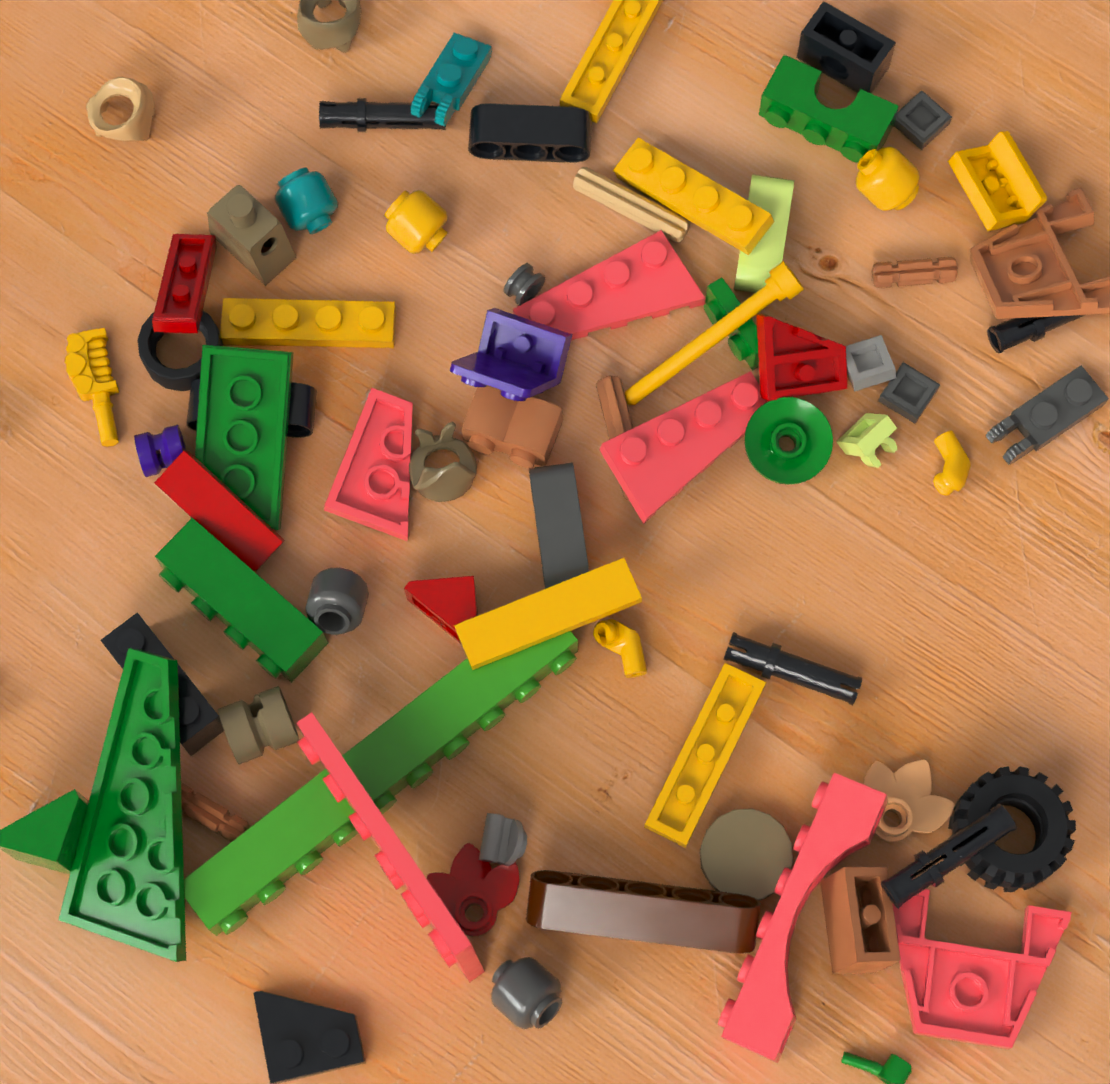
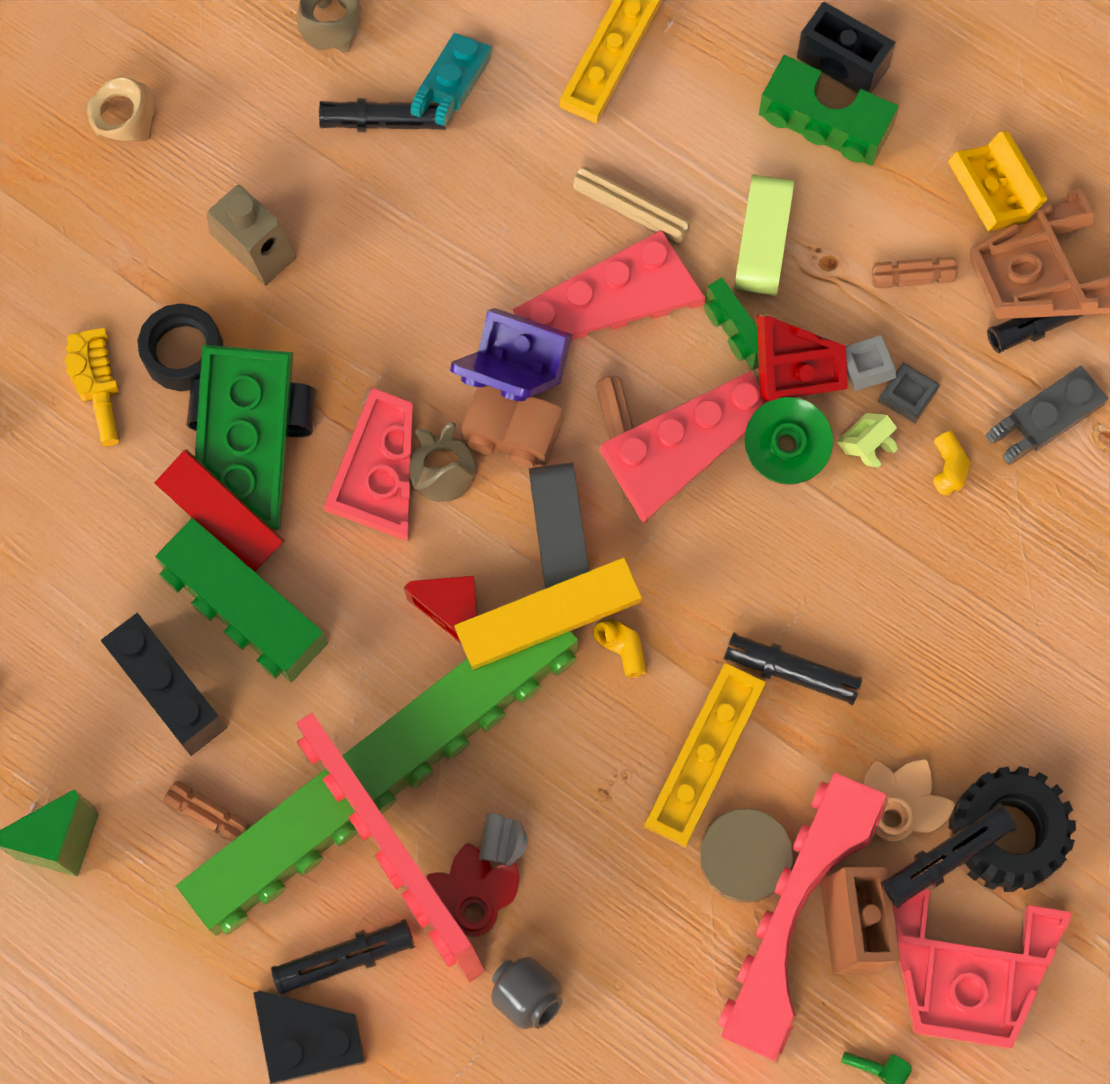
green wing [58,648,186,962] -> none
dark purple wheel [134,425,186,477] -> none
red tile [152,234,217,334] -> none
dark tan wheel [218,686,299,764] -> none
yellow plate [220,298,396,348] -> none
teal head [274,167,338,235] -> none
dark grey head [305,568,369,635] -> none
yellow head [384,190,448,254] -> none
black beam [468,104,592,163] -> none
dark grey bush [504,263,545,306] -> none
reddish brown beam [526,870,761,954] -> none
yellow plate [613,137,774,255] -> none
yellow piece [624,261,804,405] -> none
yellow head [856,147,920,211] -> none
dark grey tile [894,90,952,150] -> none
none -> black pin [271,919,415,996]

